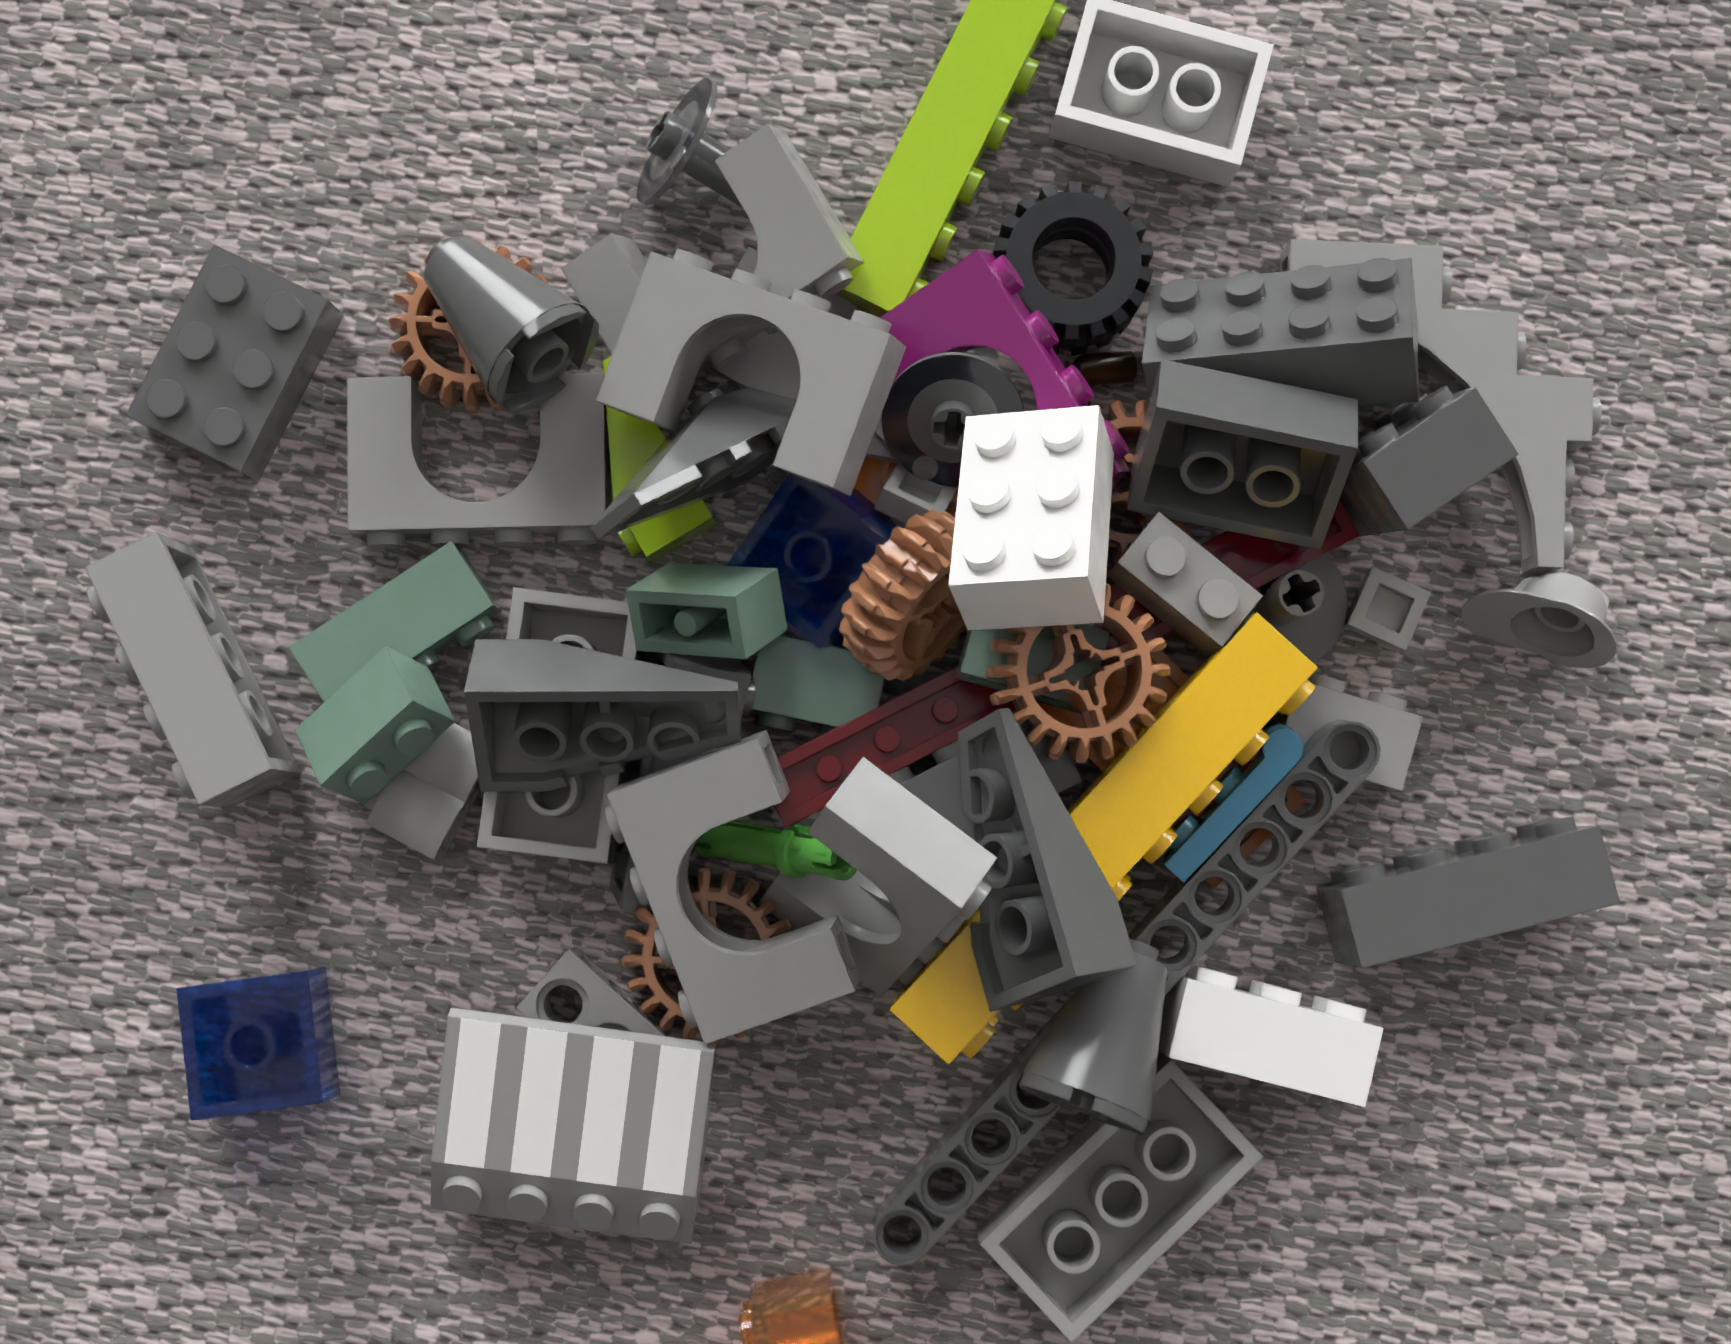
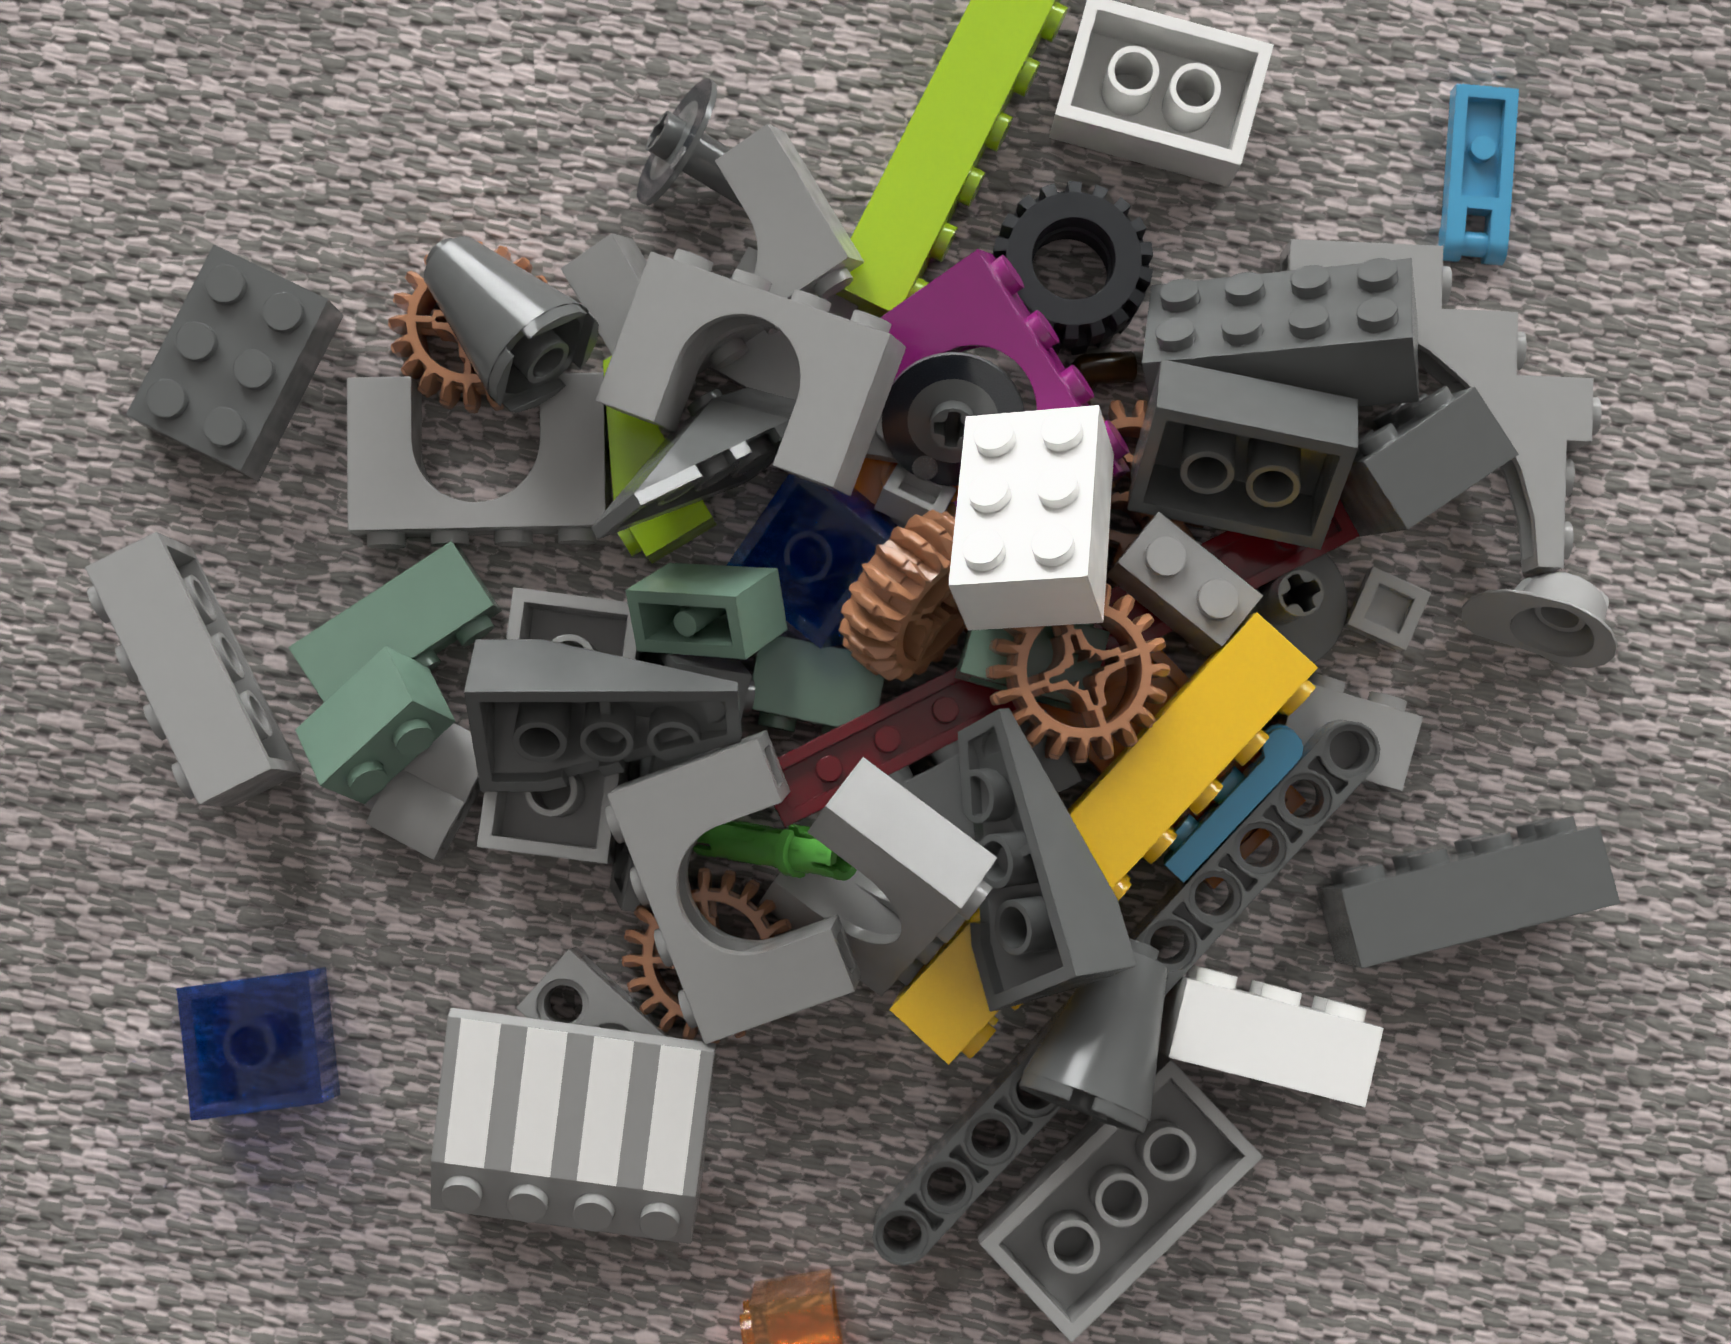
none -> dark azure plate [1438,83,1519,266]

